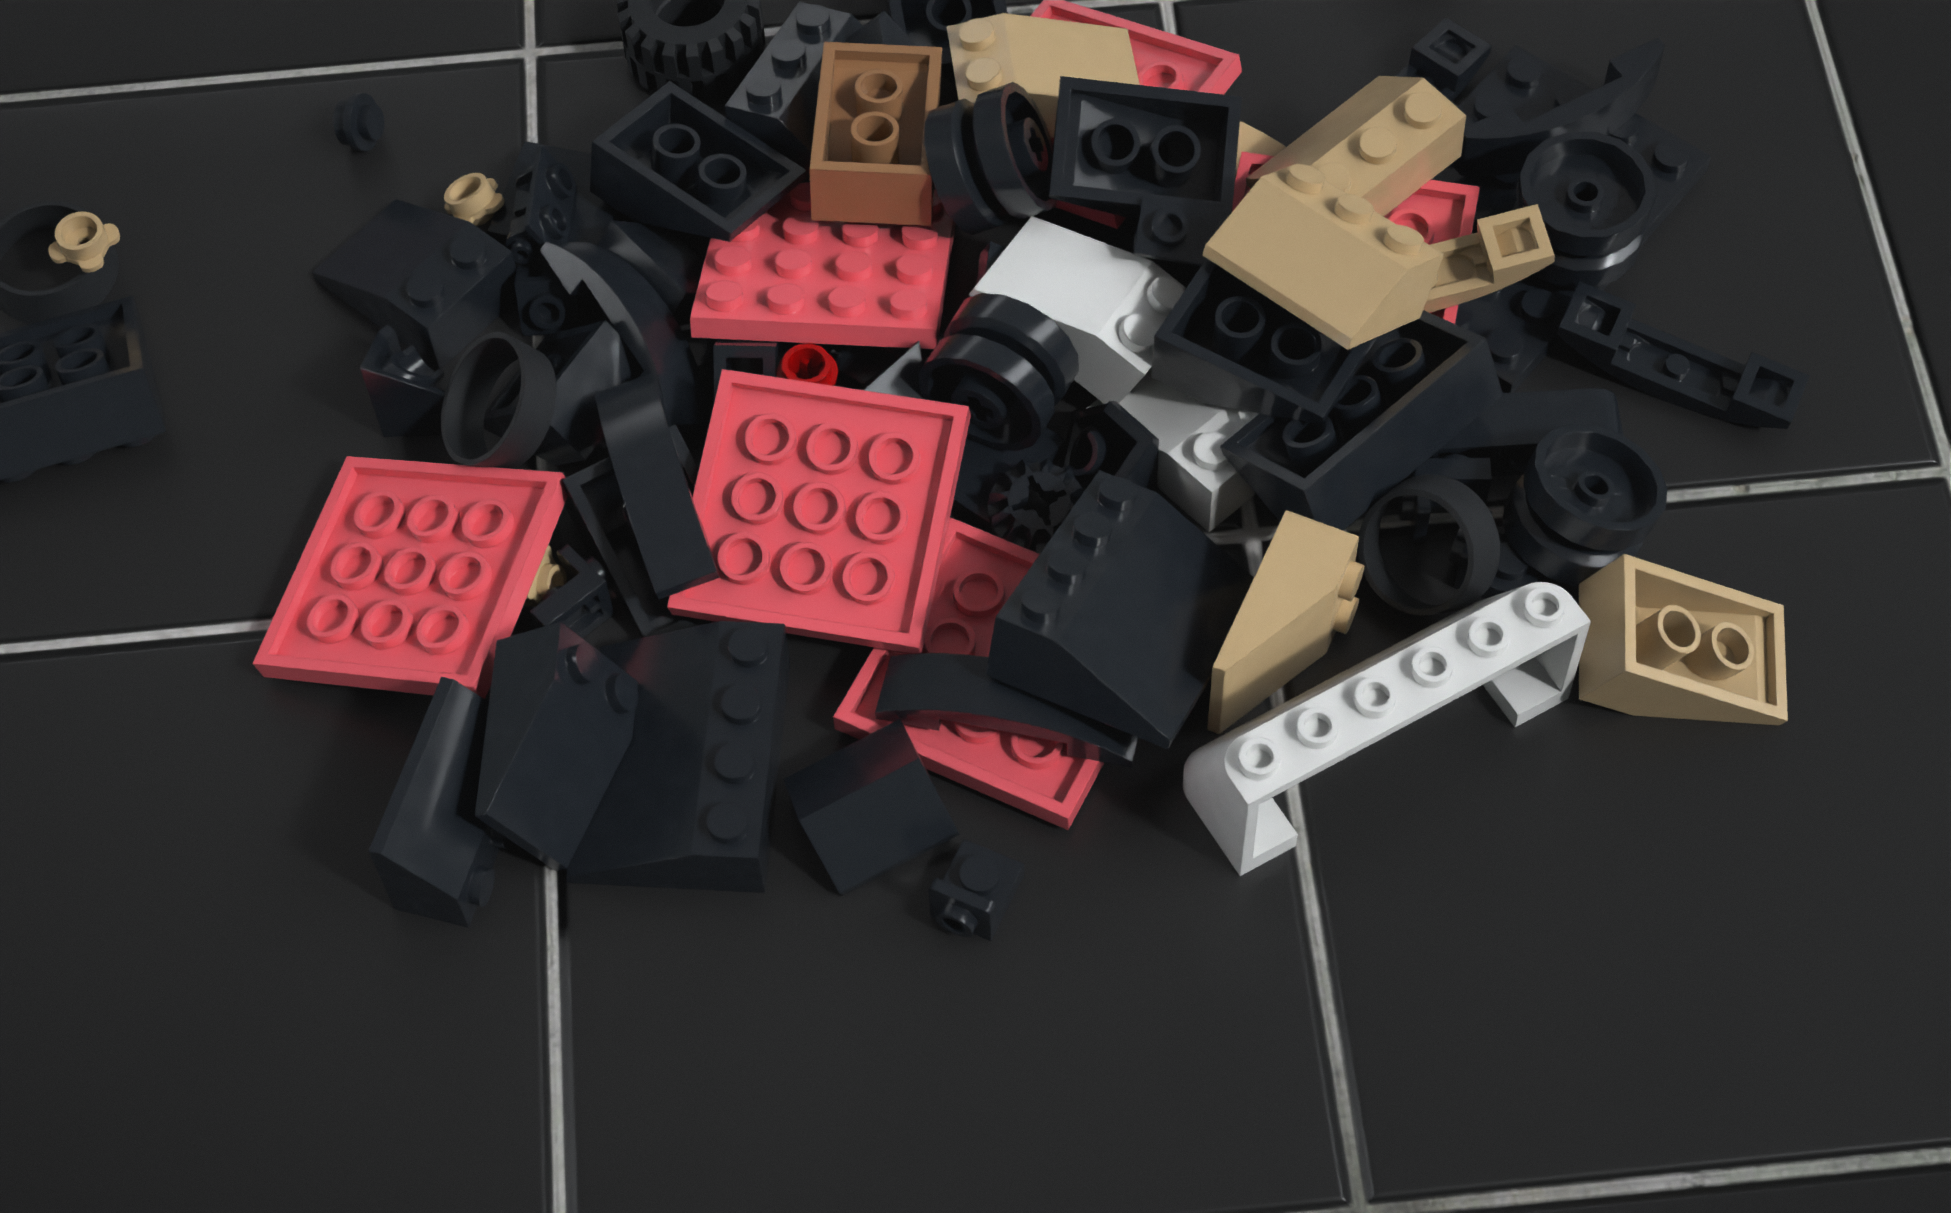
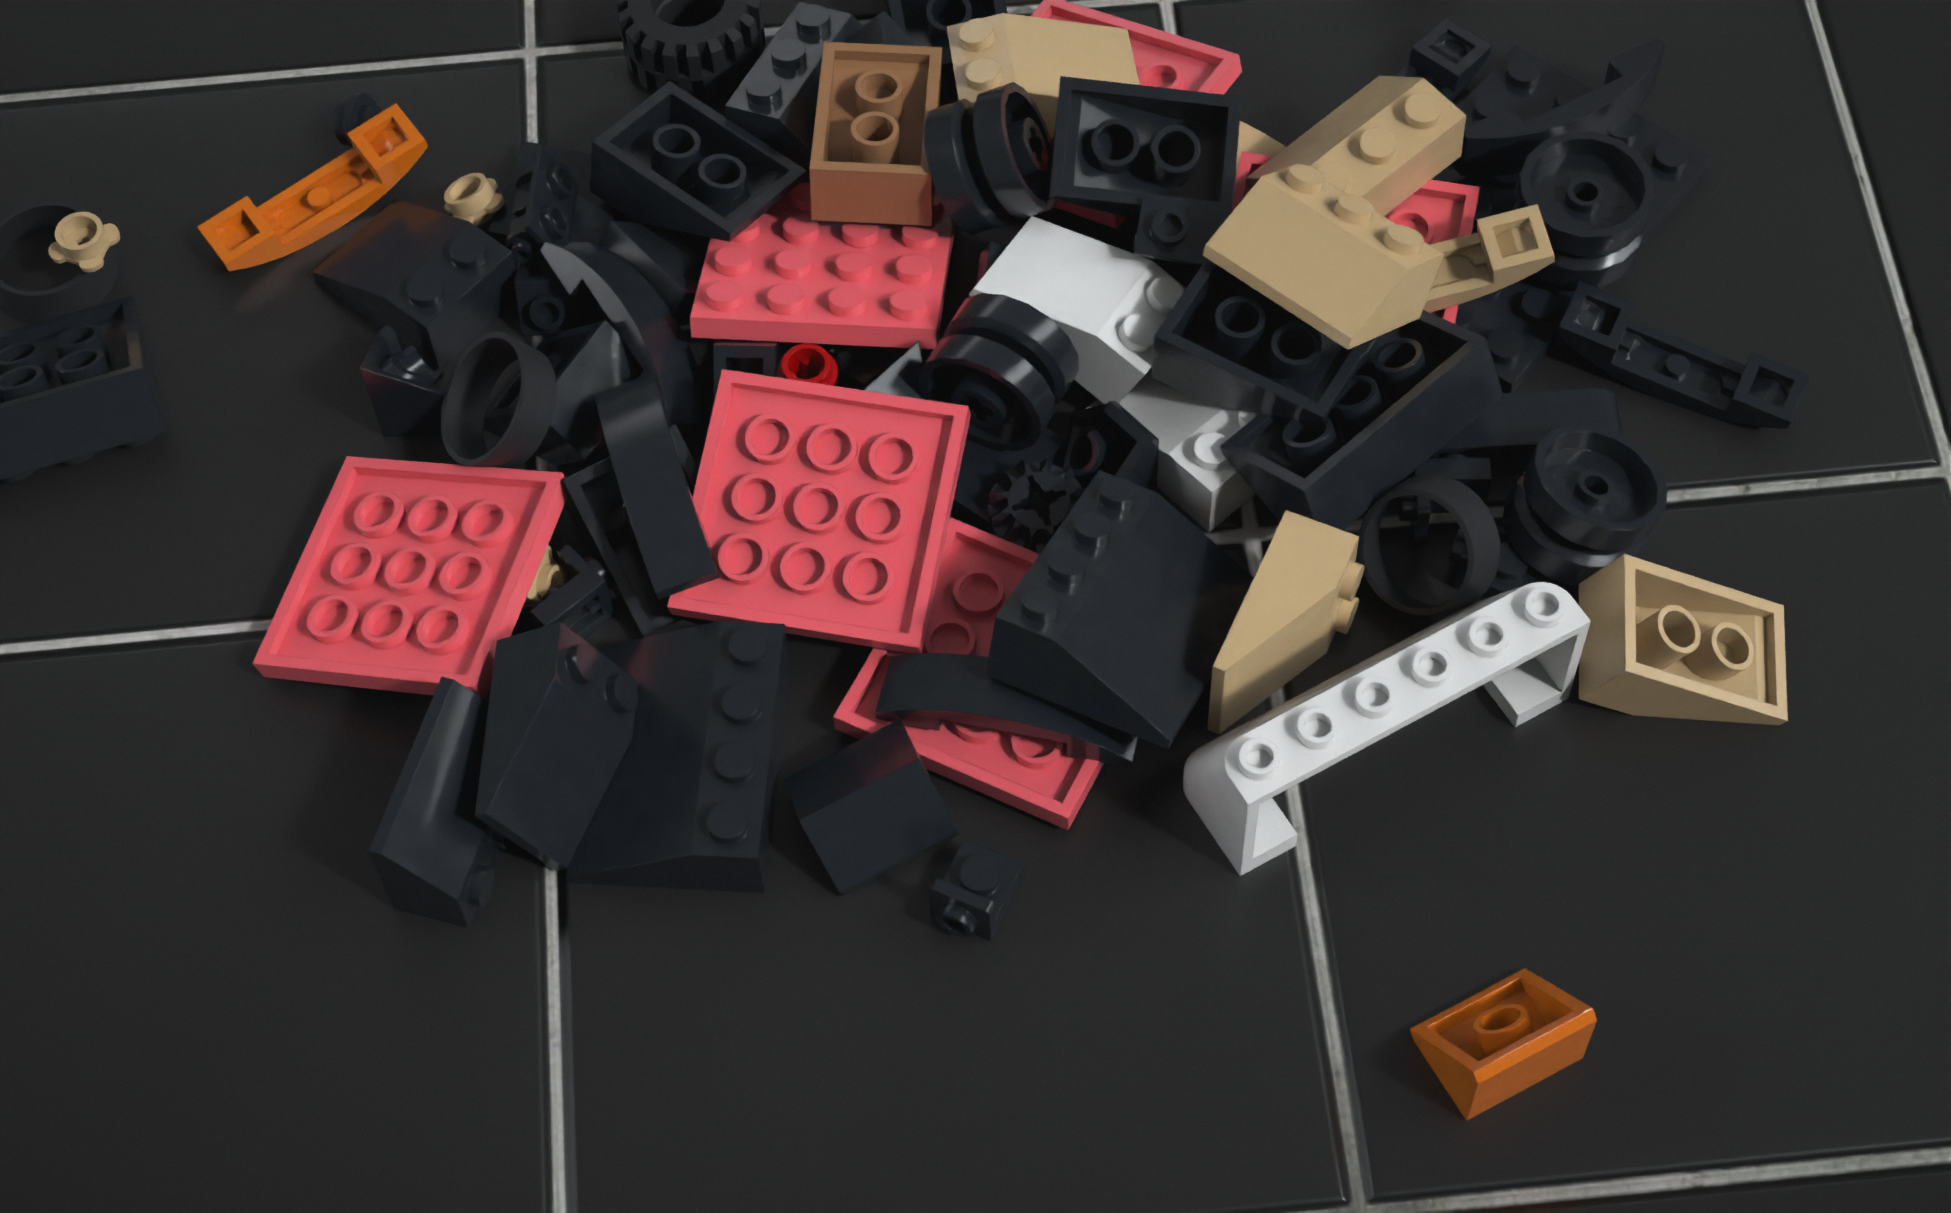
none -> orange slope [197,103,428,271]
none -> orange slope [1410,968,1597,1121]

